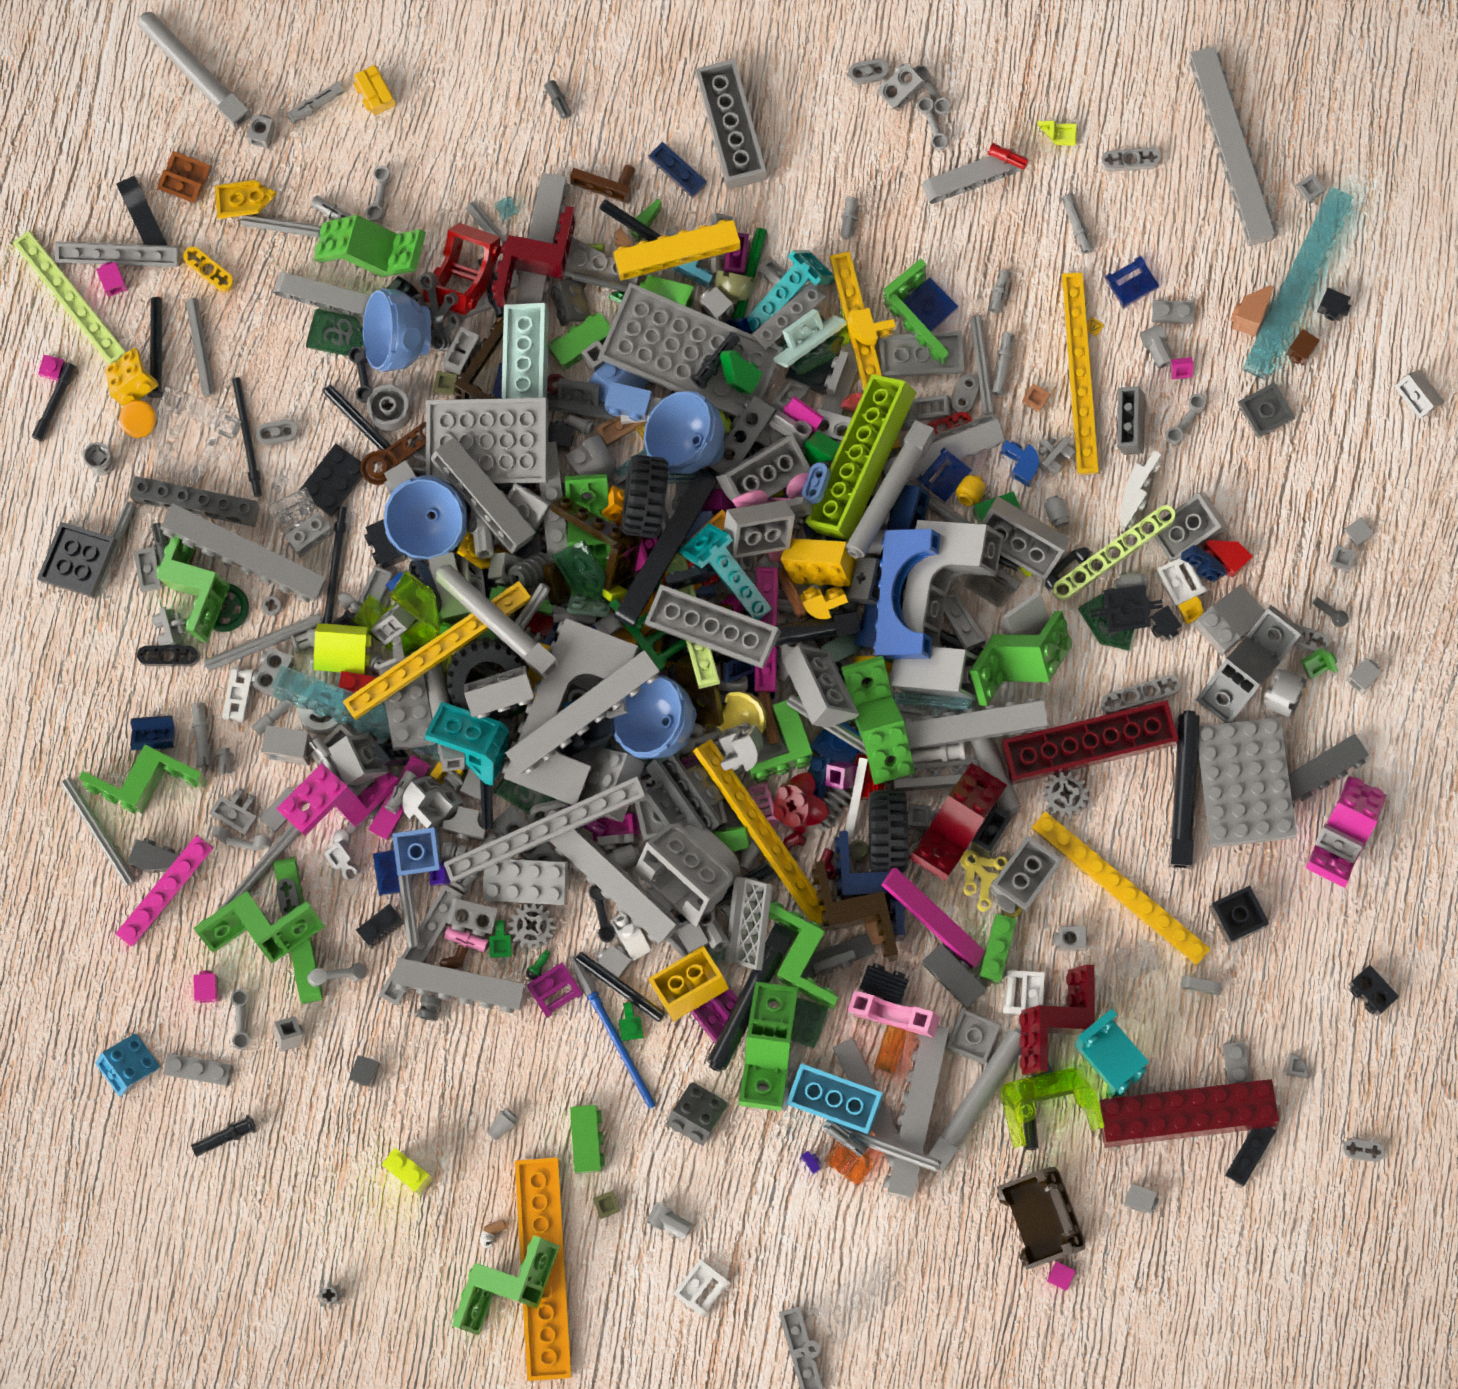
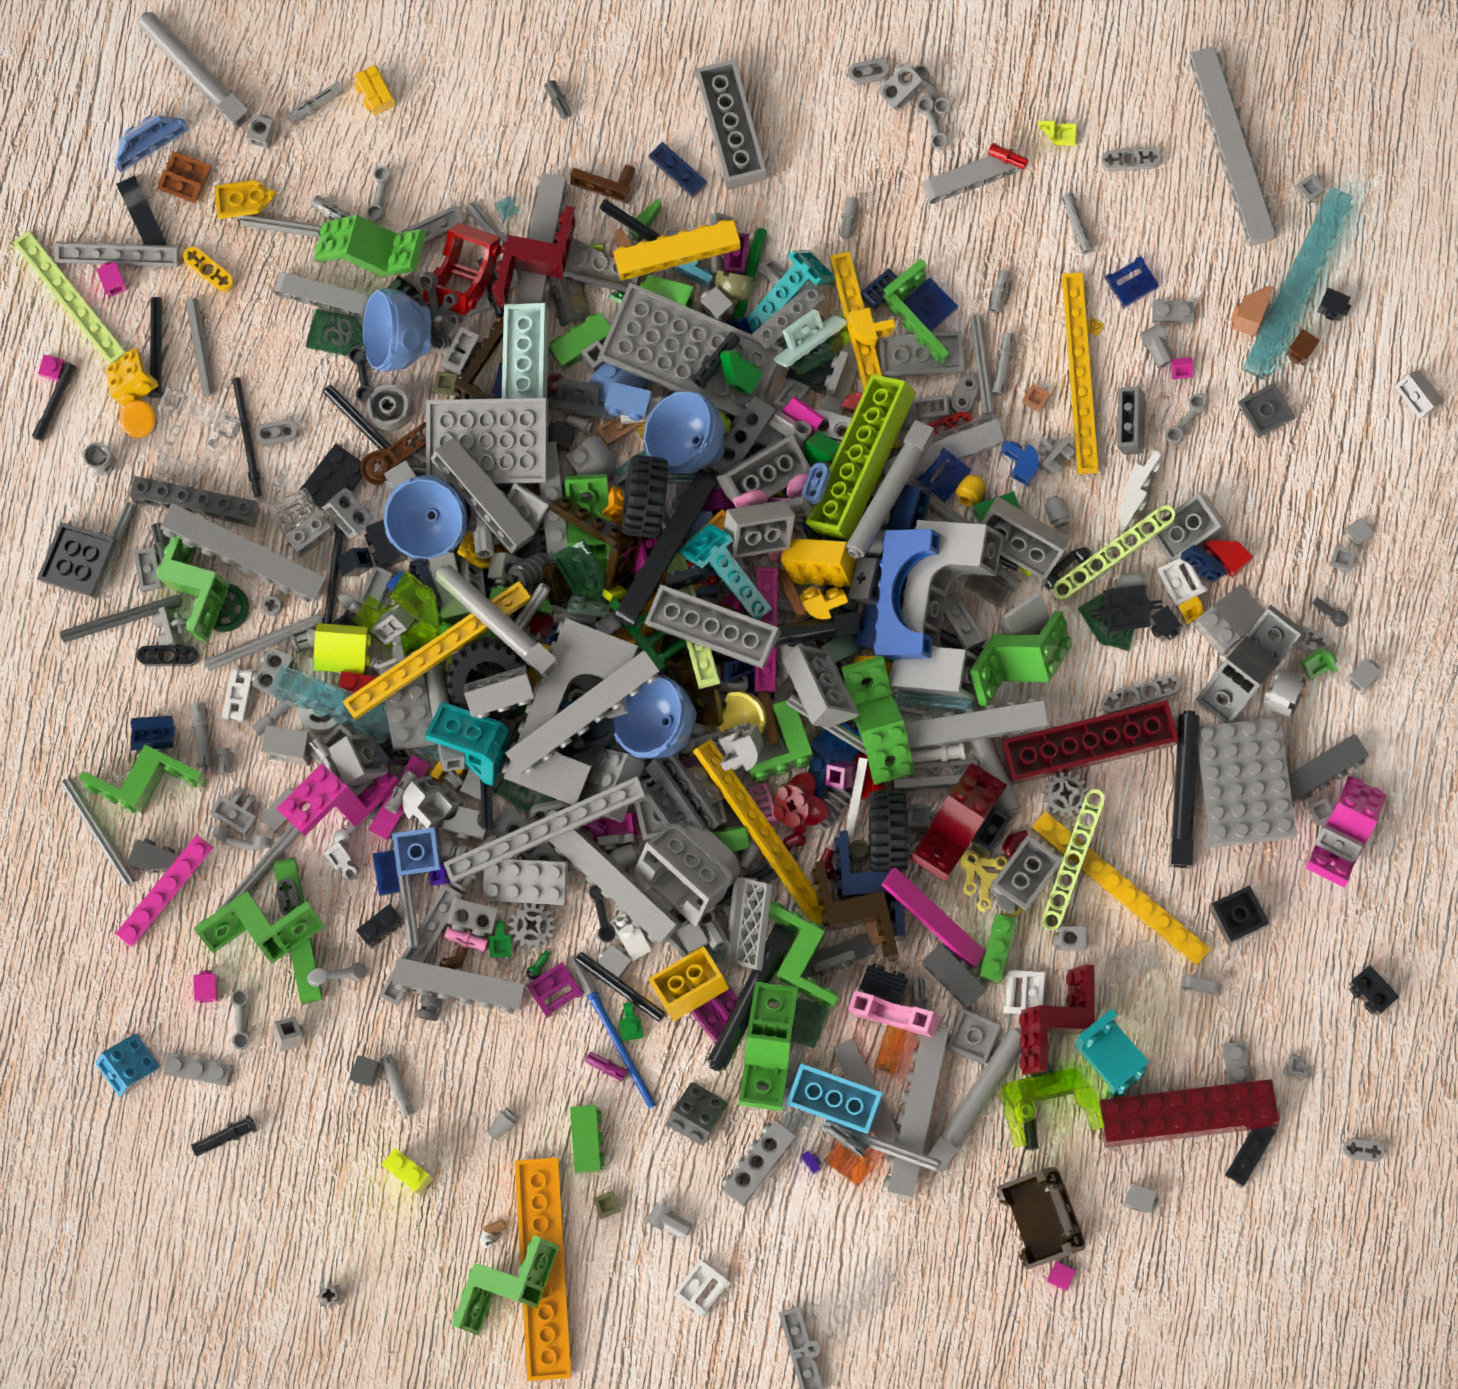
none -> dark grey axle [60,595,182,642]
none -> medium blue wedge [114,114,189,172]
none -> light grey brick [322,487,374,539]
none -> black brick [337,548,373,577]
none -> light grey pin [379,1053,415,1119]
none -> light grey plate [401,205,466,245]
none -> magenta axle [585,1051,628,1082]
none -> light grey brick [722,1120,796,1207]
none -> dark blue slope [860,269,898,311]
none -> dark grey axle [911,978,928,1010]
none -> dark red arm [1002,829,1028,857]
none -> yellowish green beam [1042,789,1105,931]
none -> light grey plate [1306,797,1333,827]

